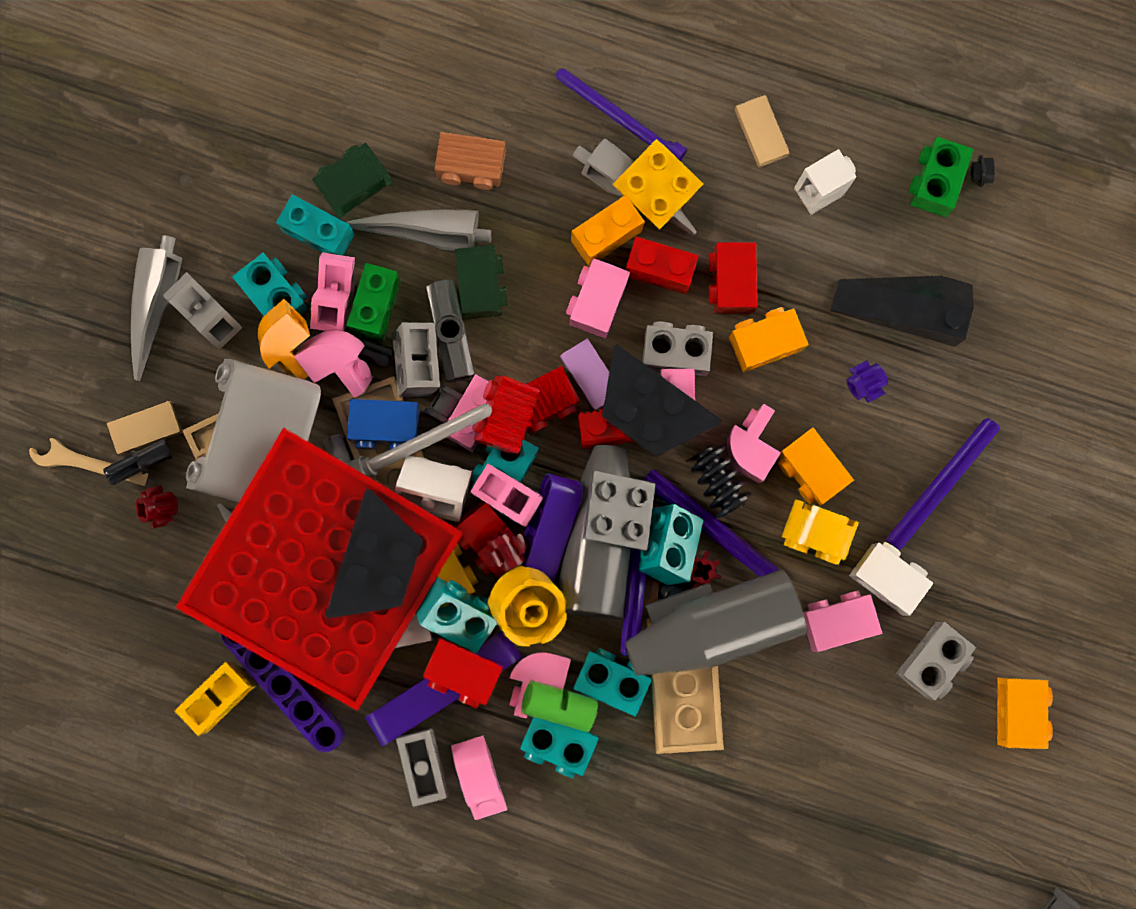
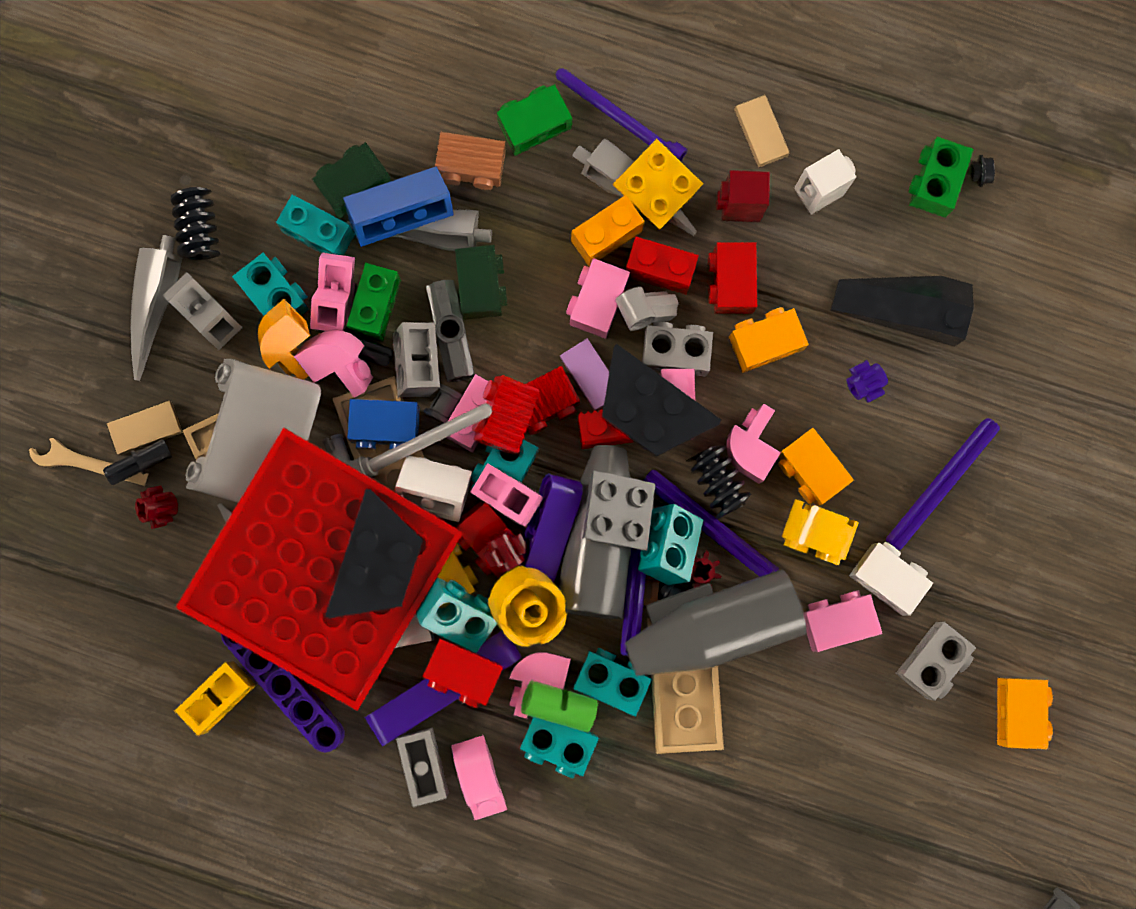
none -> black piece [170,187,220,260]
none -> blue brick [343,166,454,247]
none -> green brick [497,84,572,156]
none -> light grey piece [615,287,679,331]
none -> dark red brick [716,170,770,222]

